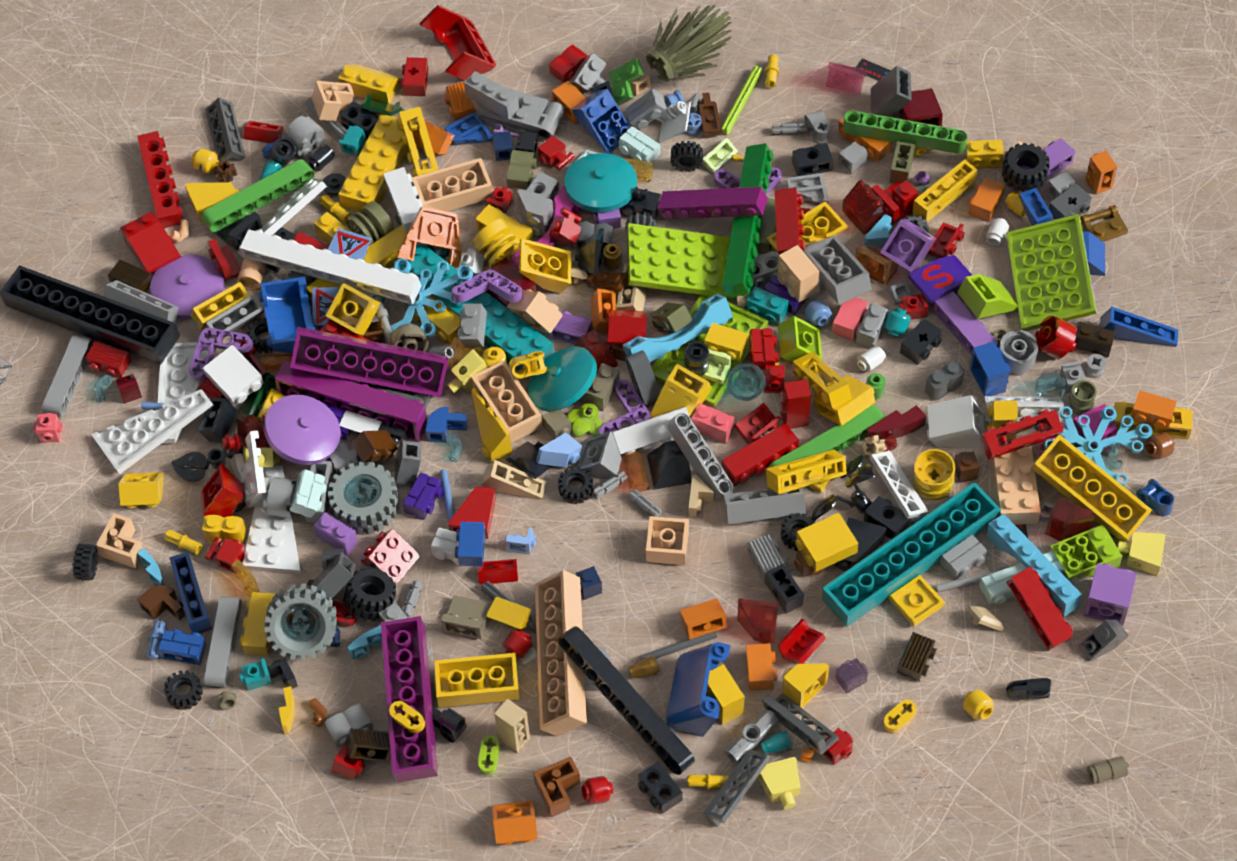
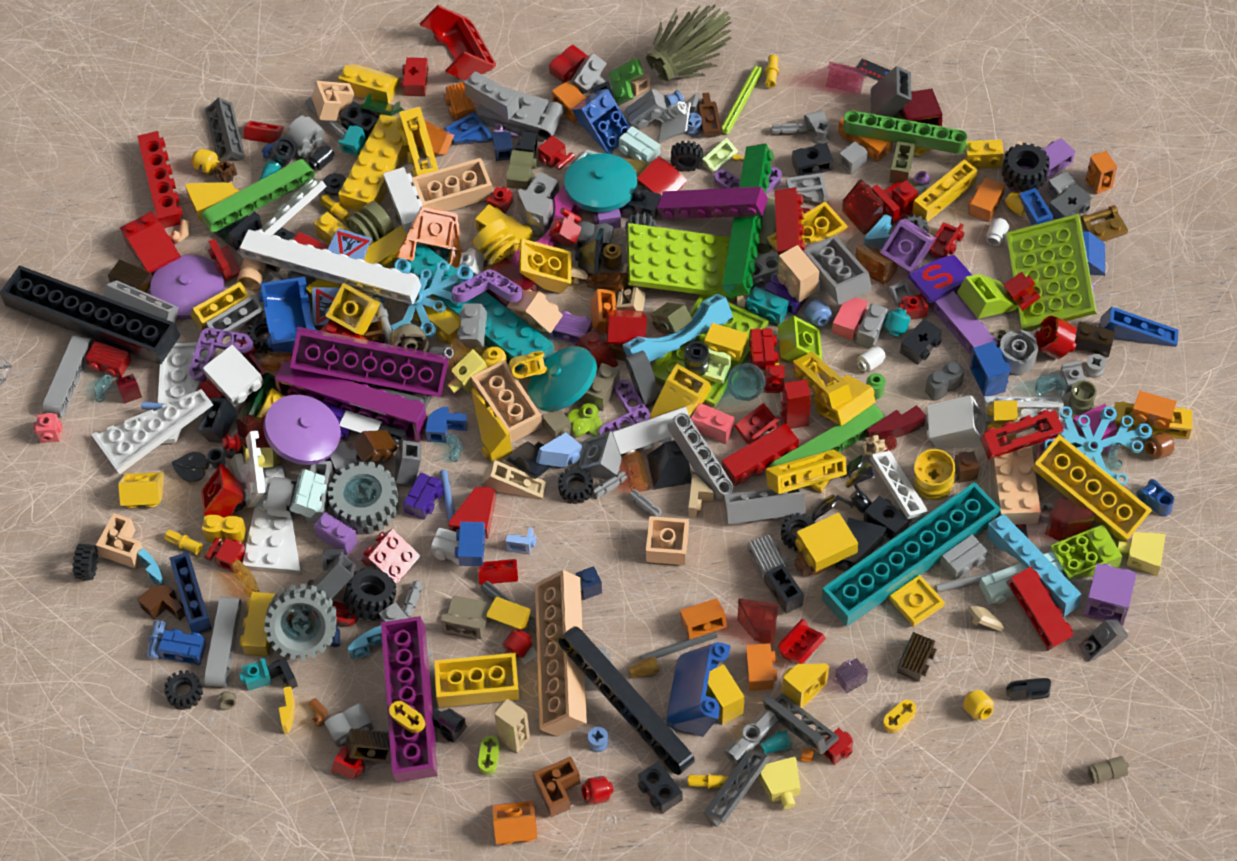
none -> medium blue wheel [588,727,608,752]
none -> red slope [637,156,686,195]
none -> red brick [1003,272,1041,311]

